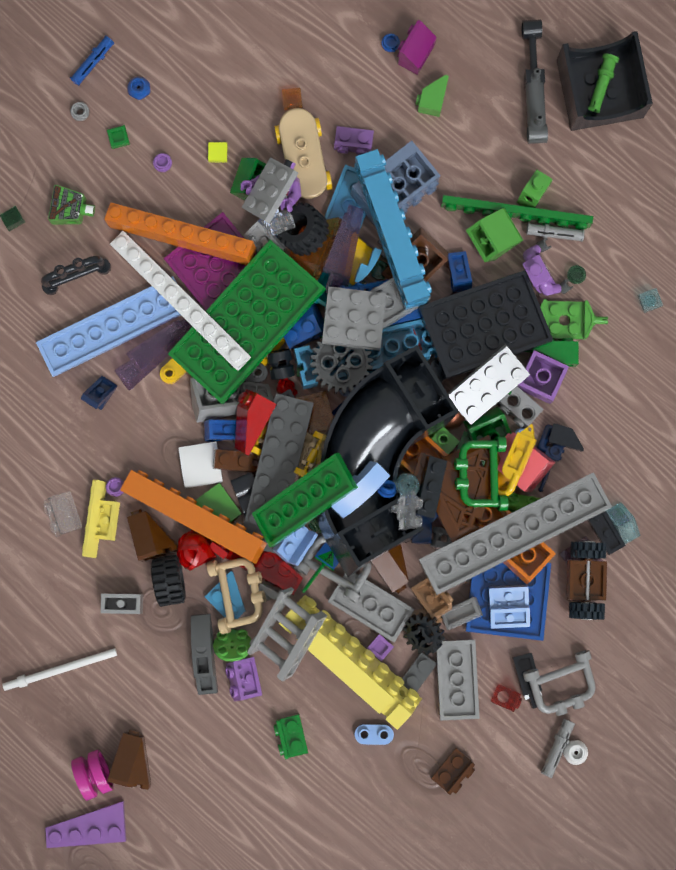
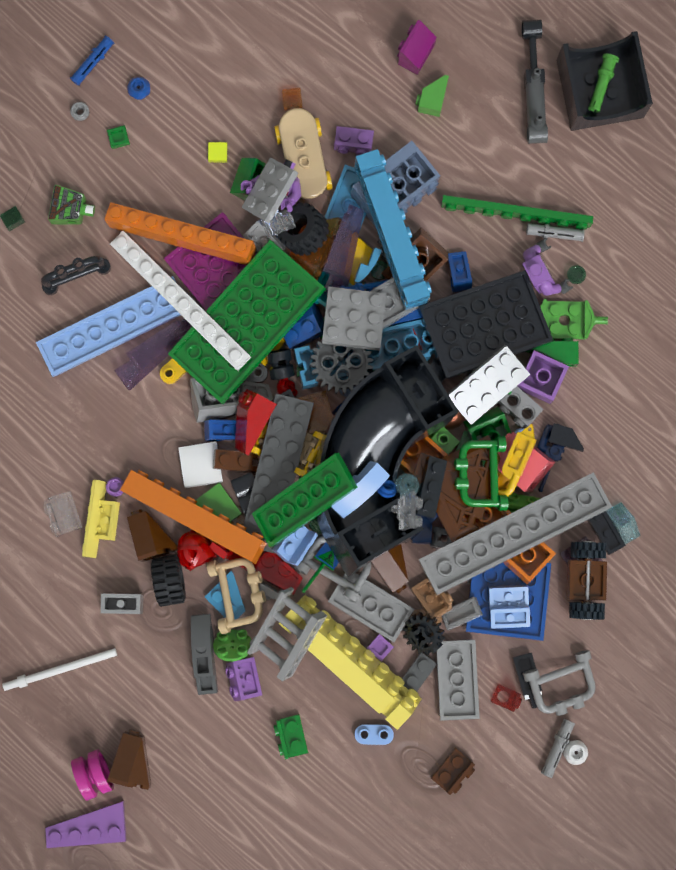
dark blue slope [81,376,117,410] -> none
medium lavender plate [153,153,172,172] -> none
blue plate [381,34,400,52] -> none
bright green slope [466,208,523,262] -> none
bright green torso [516,170,553,208] -> none
clear light blue plate [638,288,663,313] -> none

